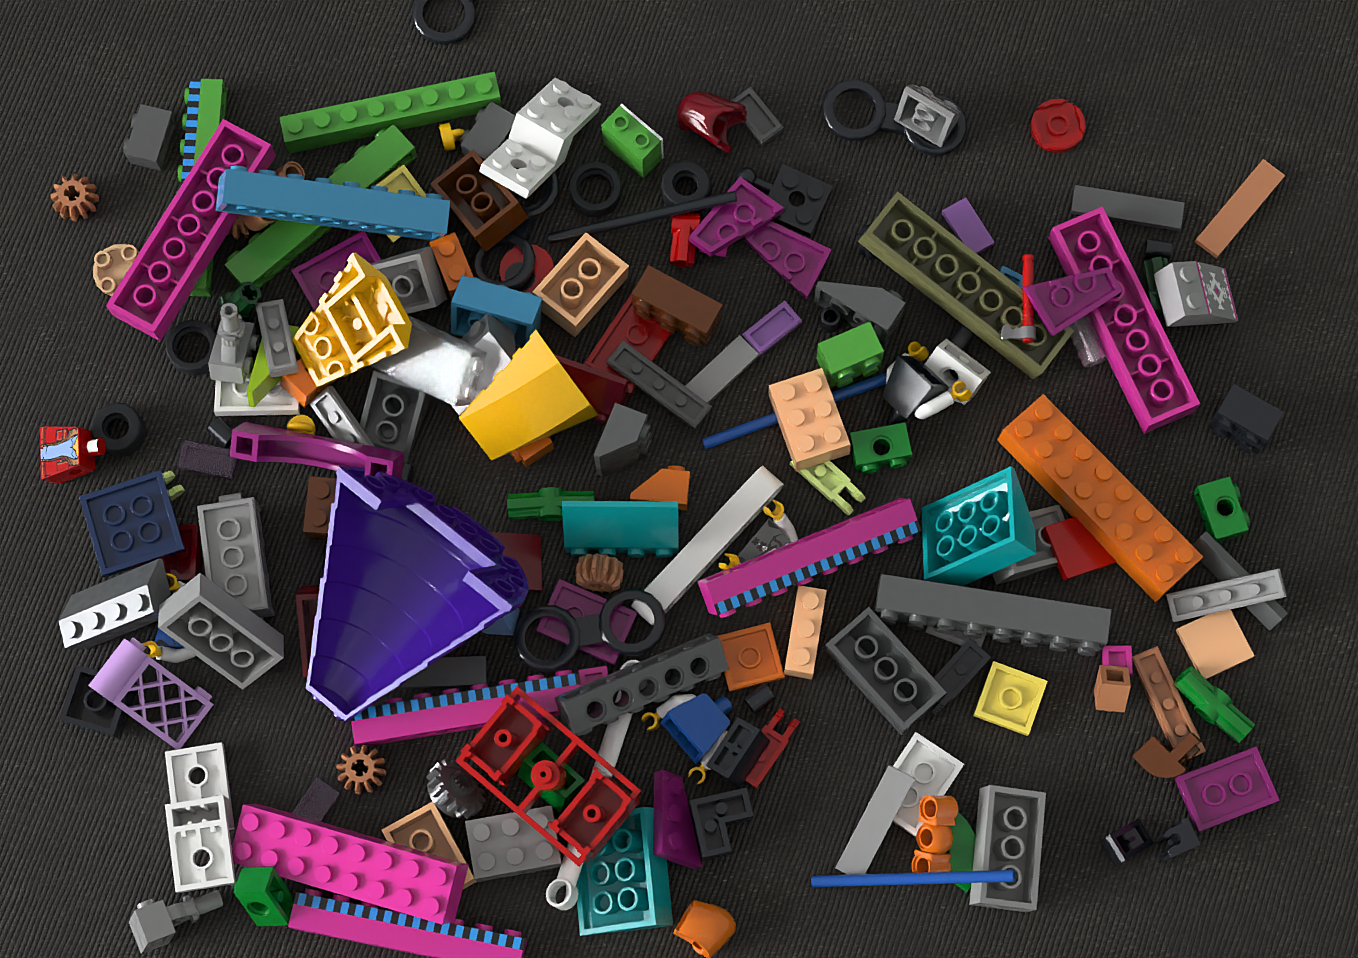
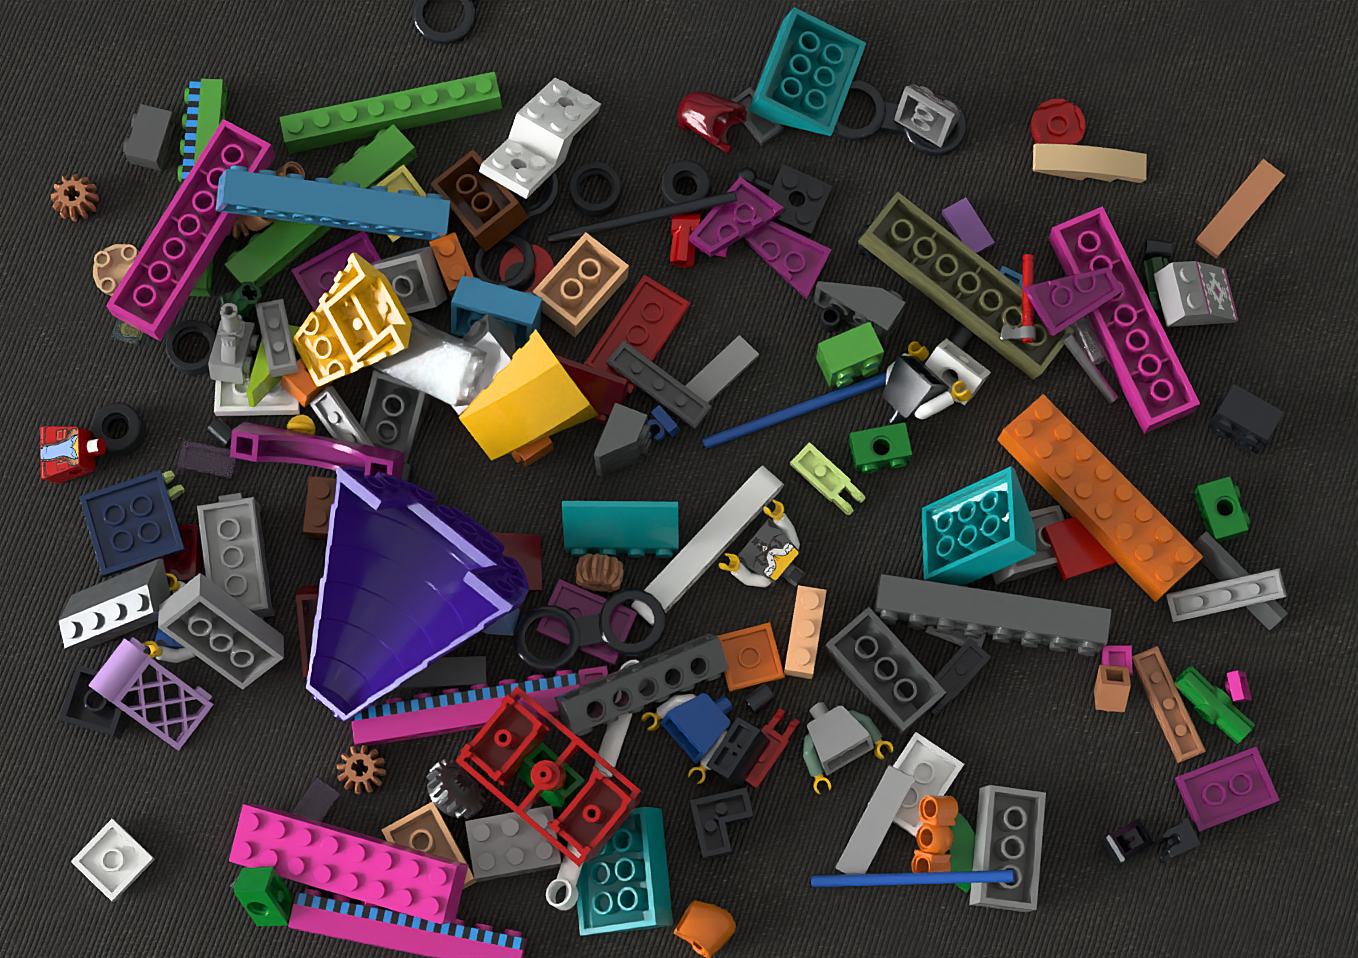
light grey brick [129,890,223,954] -> none
white bracket [165,742,236,893] -> none
yellow tile [439,123,465,151] -> none
dark grey brick [460,101,516,161] -> none
green piece [507,487,594,521] -> none
bright green piece [601,104,664,179] -> none
orange slope [630,466,690,511] -> none
reddish brown brick [632,265,723,347] -> none
magenta wing [654,770,702,869] -> none
dark pink brick [697,498,921,618] -> none
medium lavender tile [742,300,802,357] -> none
light nougat brick [769,368,851,472] -> none
light yellow plate [973,661,1048,736] -> none
dark grey tile [1070,185,1185,231] -> none
reddish brown brick [1132,733,1202,778] -> none
light nougat tile [1176,609,1254,679] -> none
none -> white plate [71,819,155,902]
none -> clear light blue tile [111,318,144,346]
none -> blue tile [648,405,680,441]
none -> teal slope [748,7,866,136]
none -> light grey torso [803,702,893,794]
none -> tan slope [1033,144,1147,183]
none -> flat silver bar [1062,333,1118,403]
none -> dark pink plate [1225,670,1252,703]

